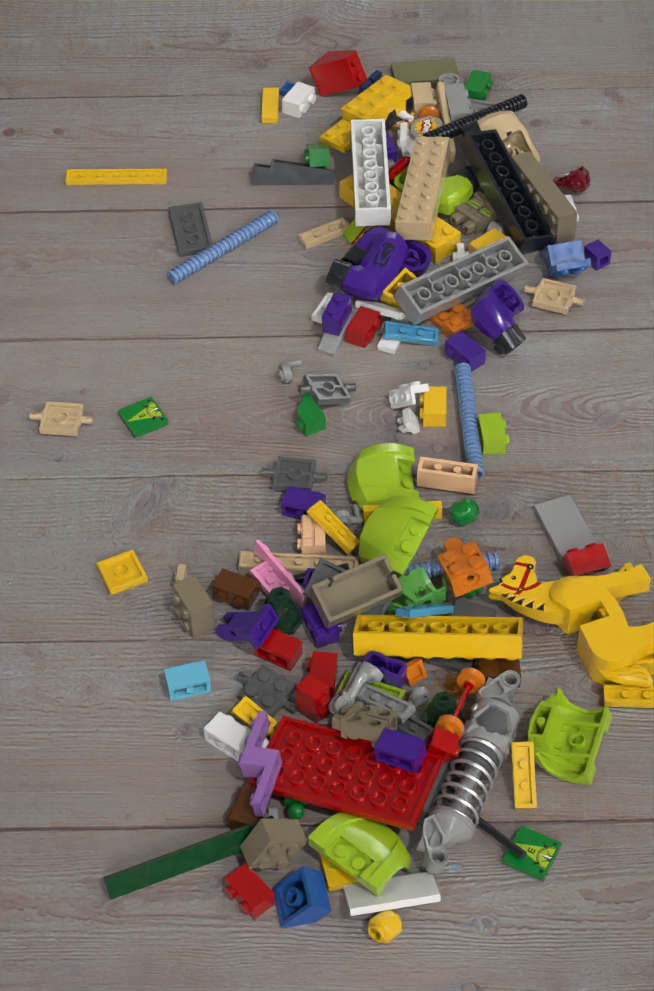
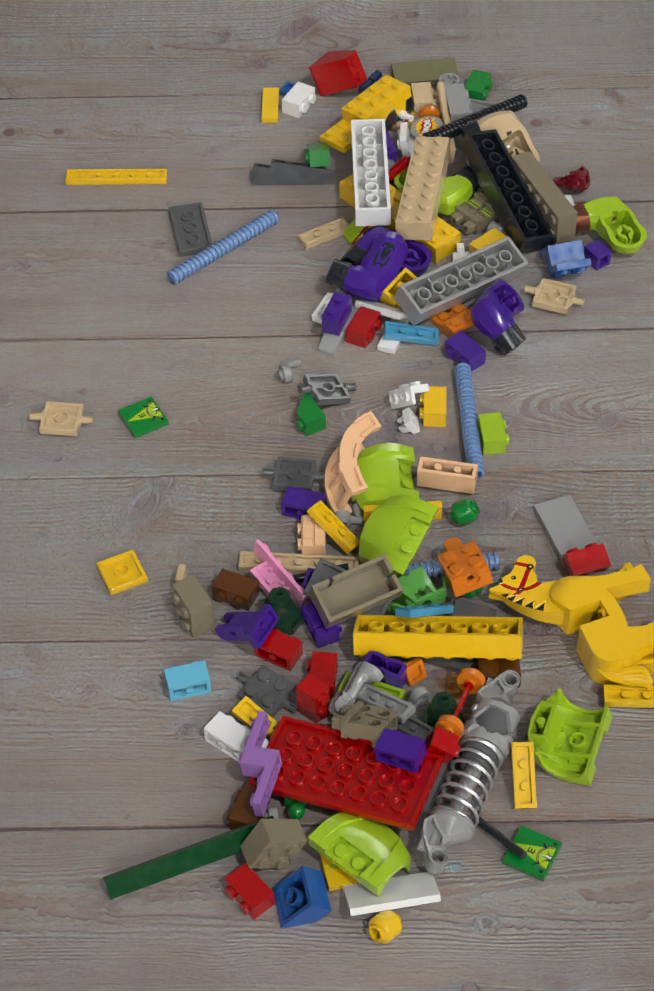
none -> light nougat fence [324,411,381,514]
none -> lime piece [573,196,647,254]

